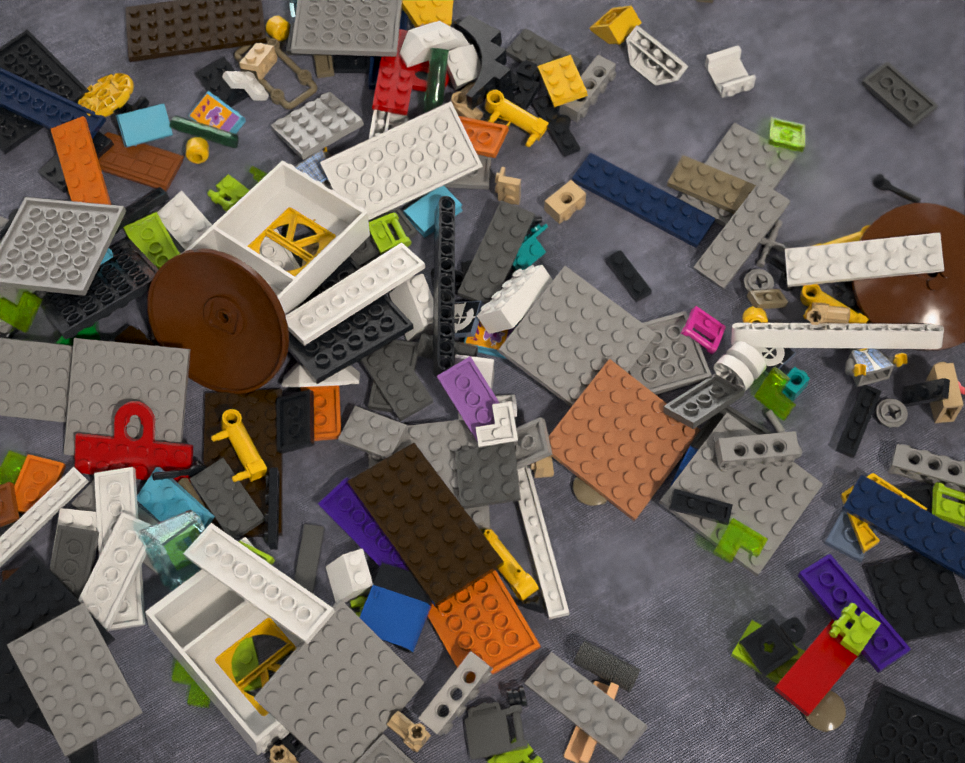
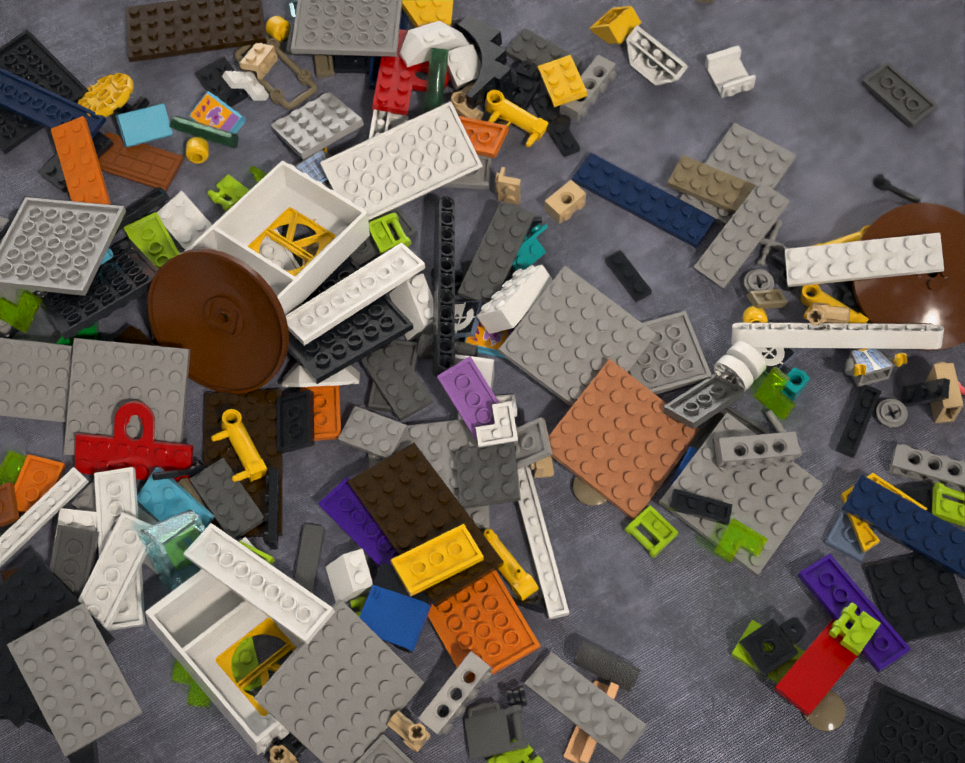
medium azure piece [403,186,463,238] -> none
dark pink plate [681,306,726,354] -> none
clear neon green plate [768,117,805,152] -> none
none -> yellow plate [391,524,484,597]
none -> lime plate [625,505,679,558]

